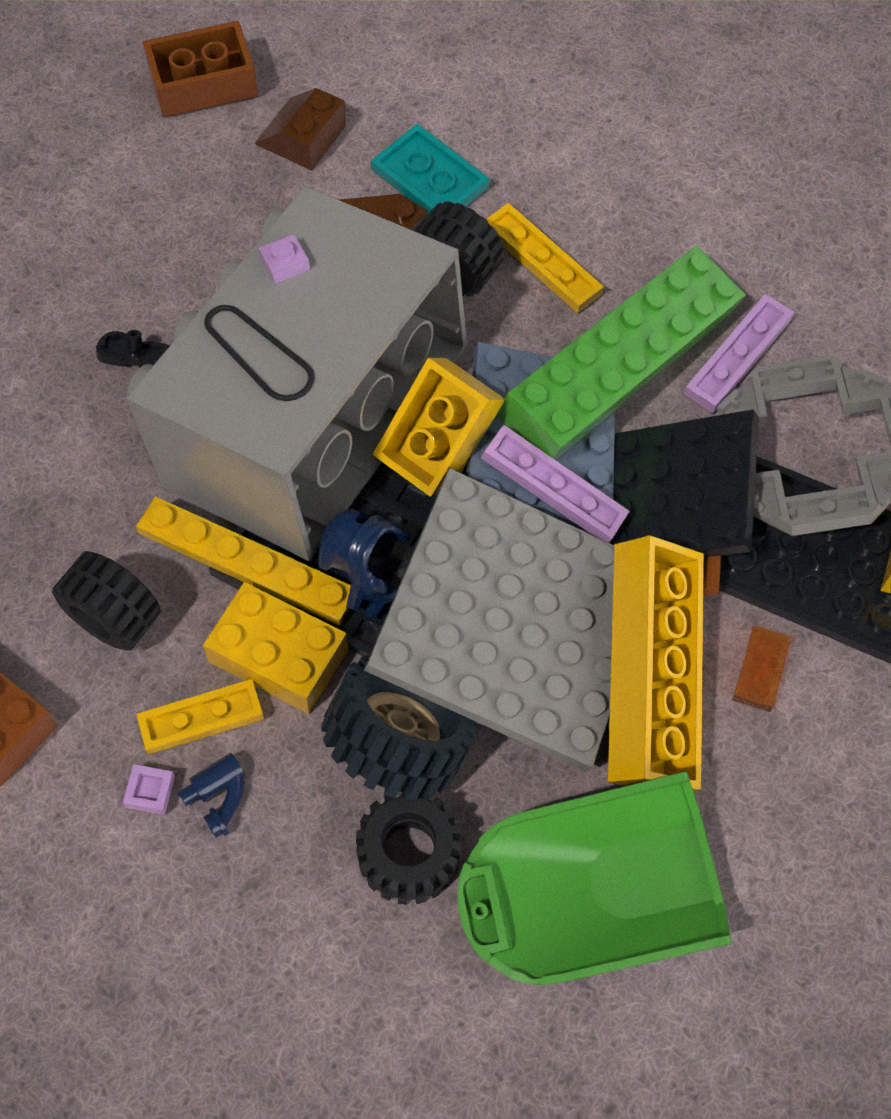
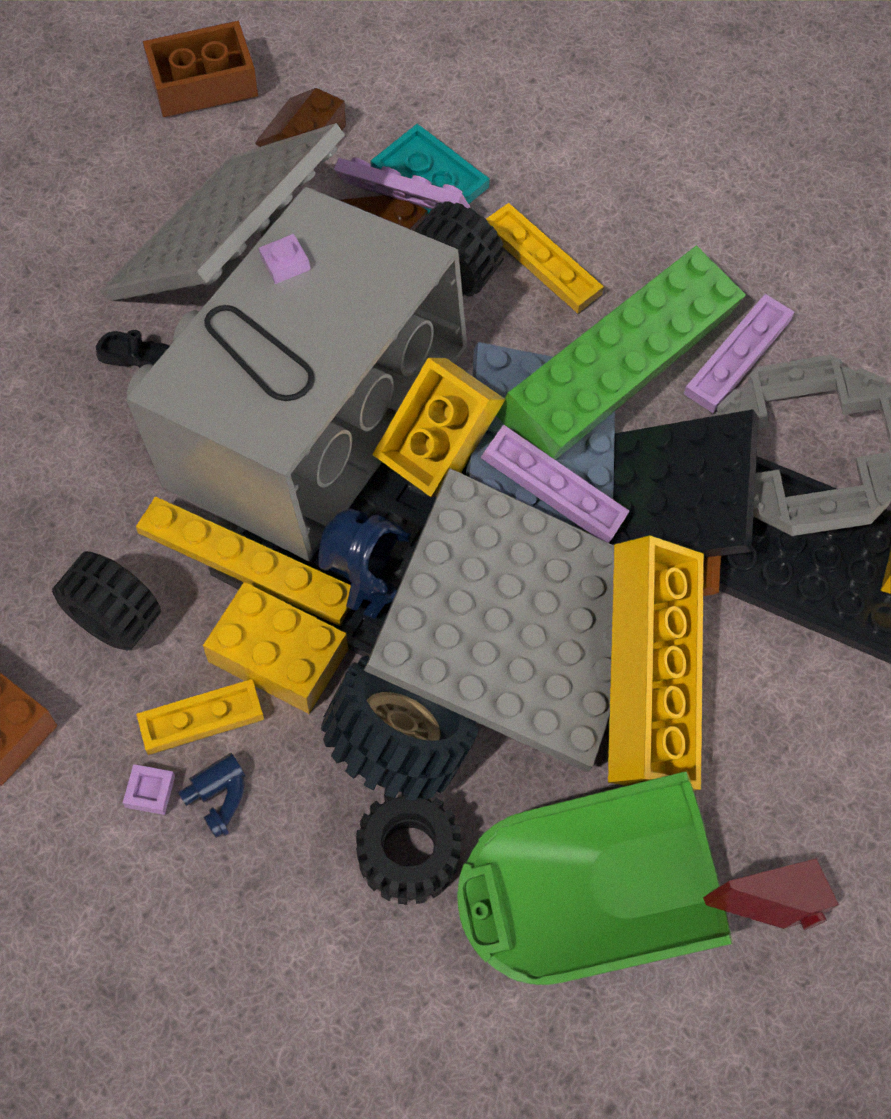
clear orange plate [732,626,791,712] -> none
none -> light grey plate [100,123,345,301]
none -> lavender plate [334,158,470,209]
none -> dark red slope [703,858,839,930]

